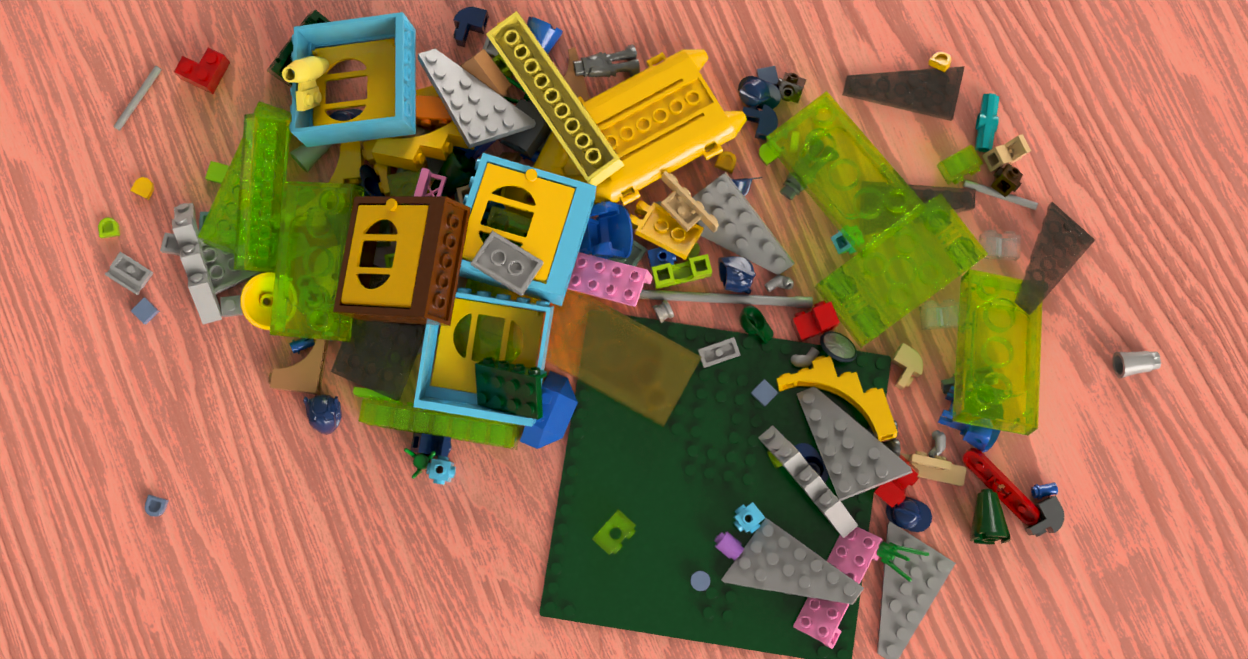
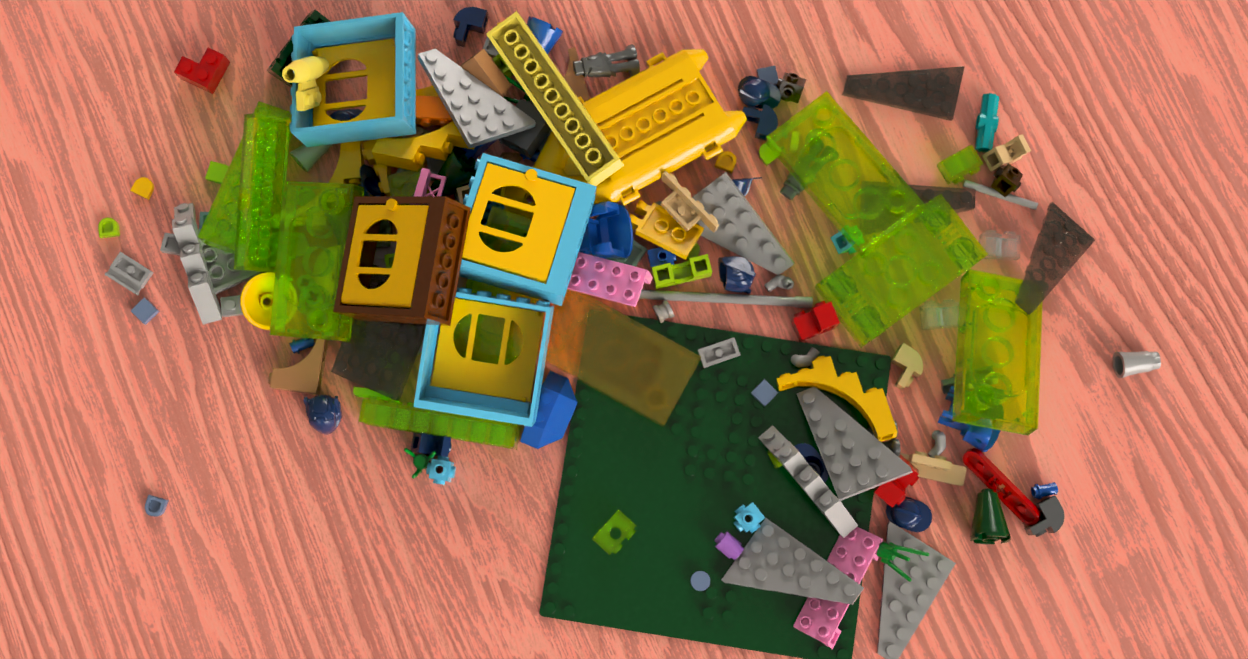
light grey bar [113,65,162,131] -> none
light grey tile [470,231,544,296] -> none
dark green bracket [475,357,547,420] -> none
dark green cap [739,305,773,343] -> none
light grey wheel [820,331,857,362] -> none
yellow tile [928,52,951,72] -> none

